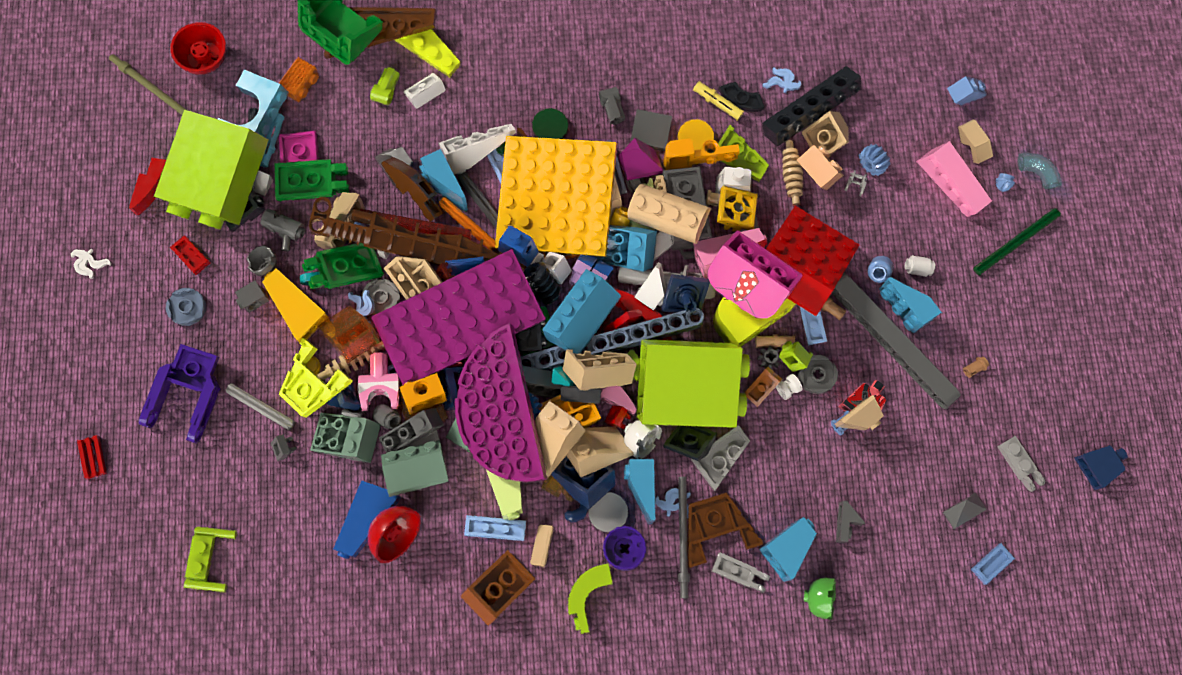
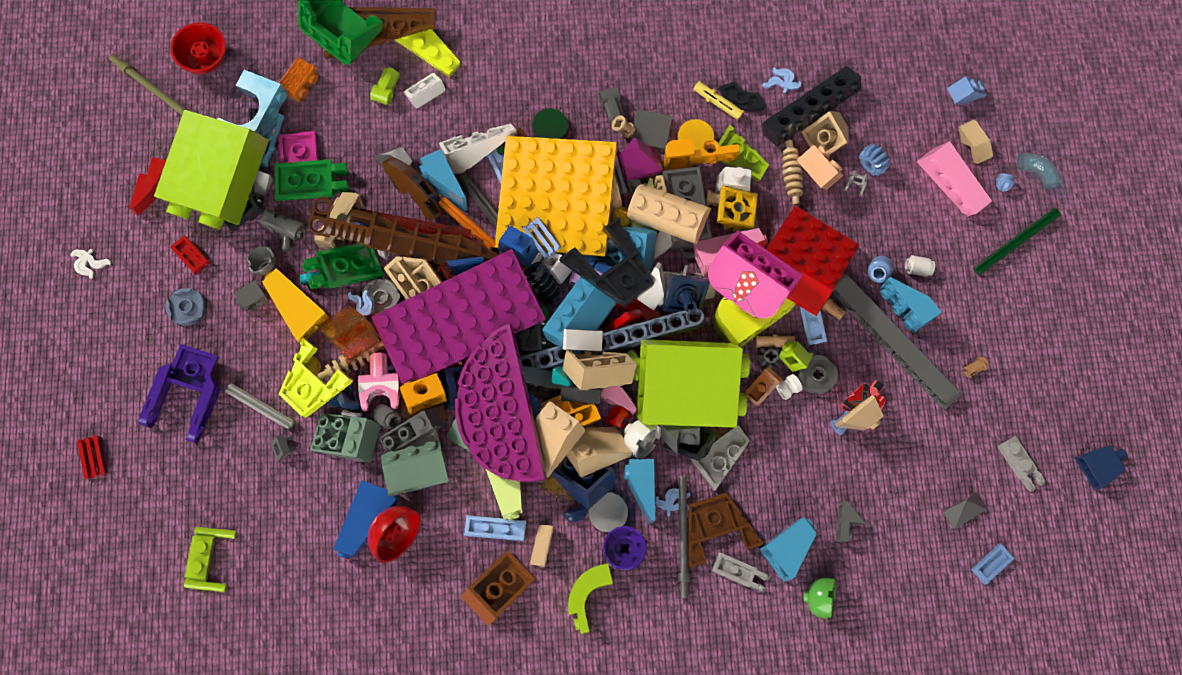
none -> light blue tile [523,217,561,259]
none -> black wing [559,217,654,308]
none -> white tile [563,329,603,351]
none -> tan bush [612,116,635,138]
none -> dark grey slope [660,425,701,454]

